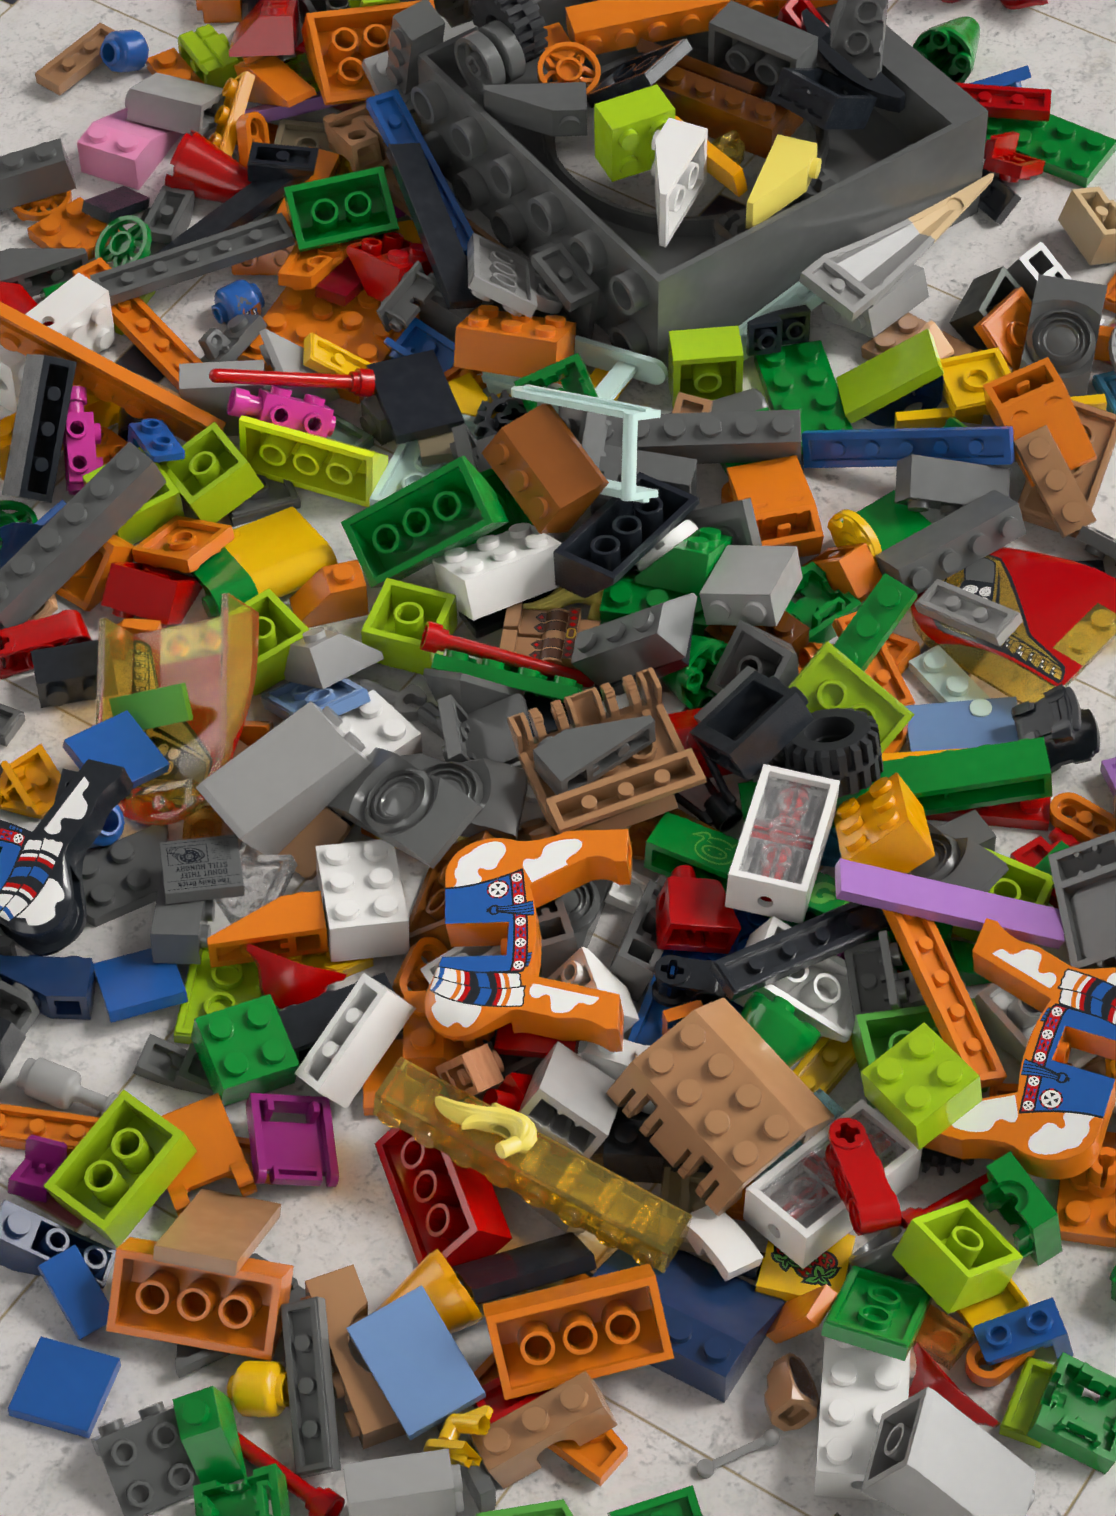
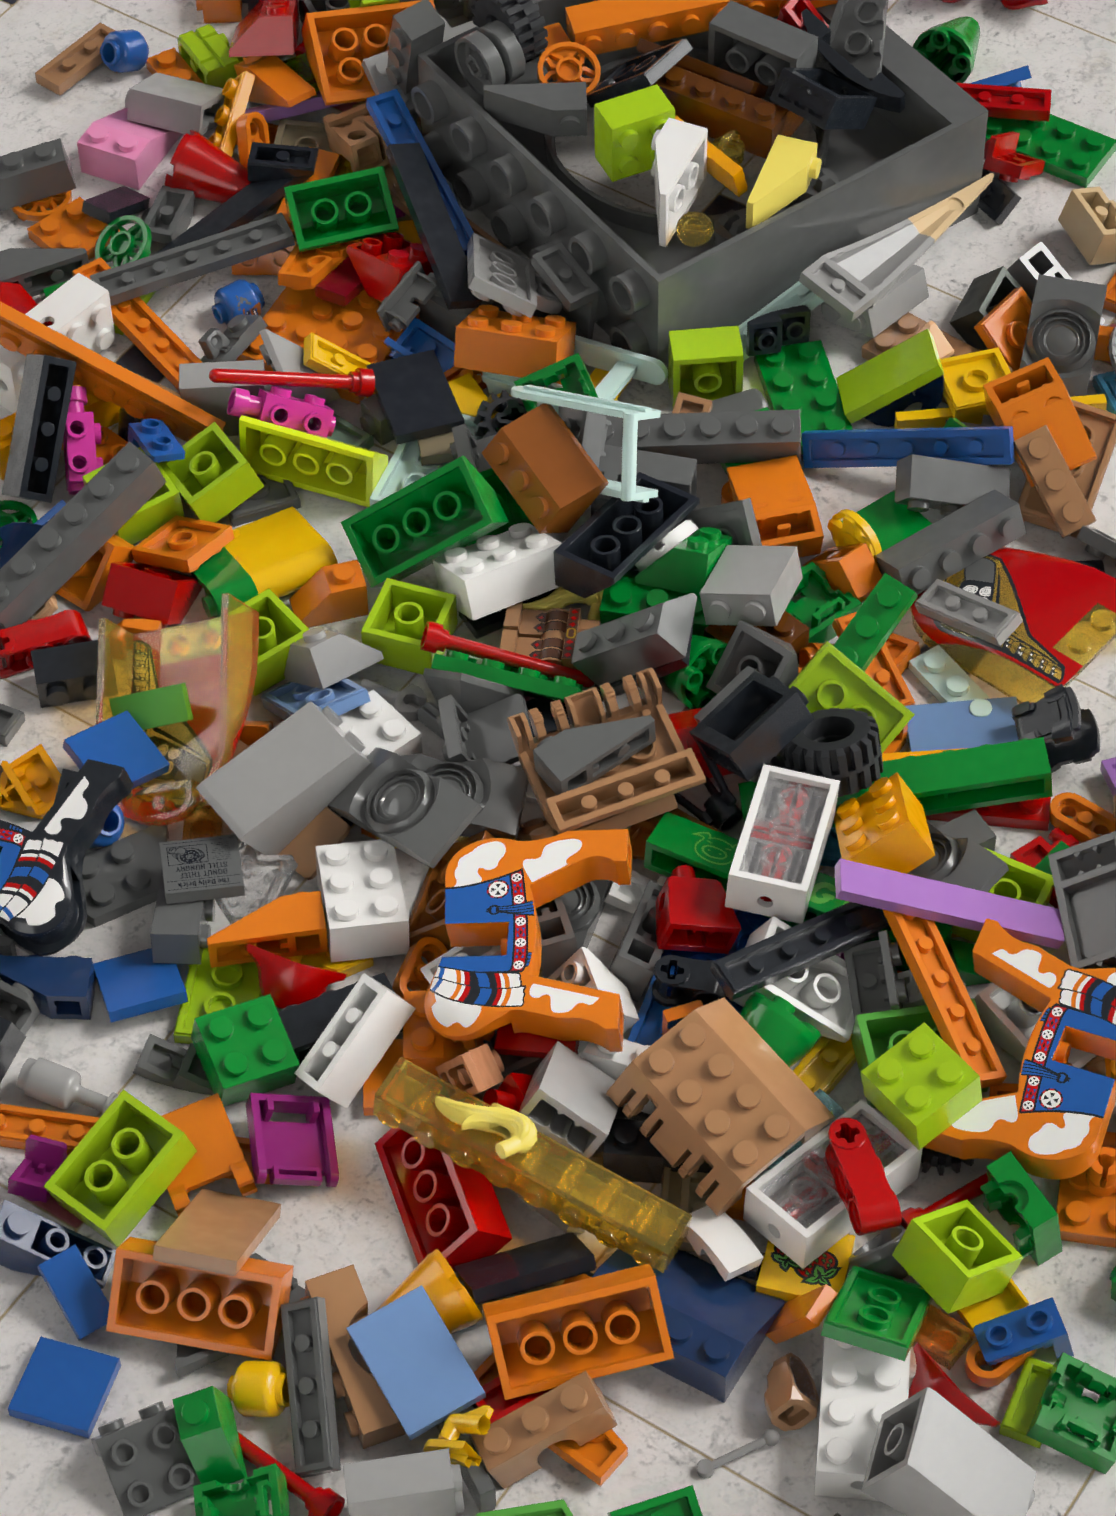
none -> clear yellow tile [676,211,714,247]

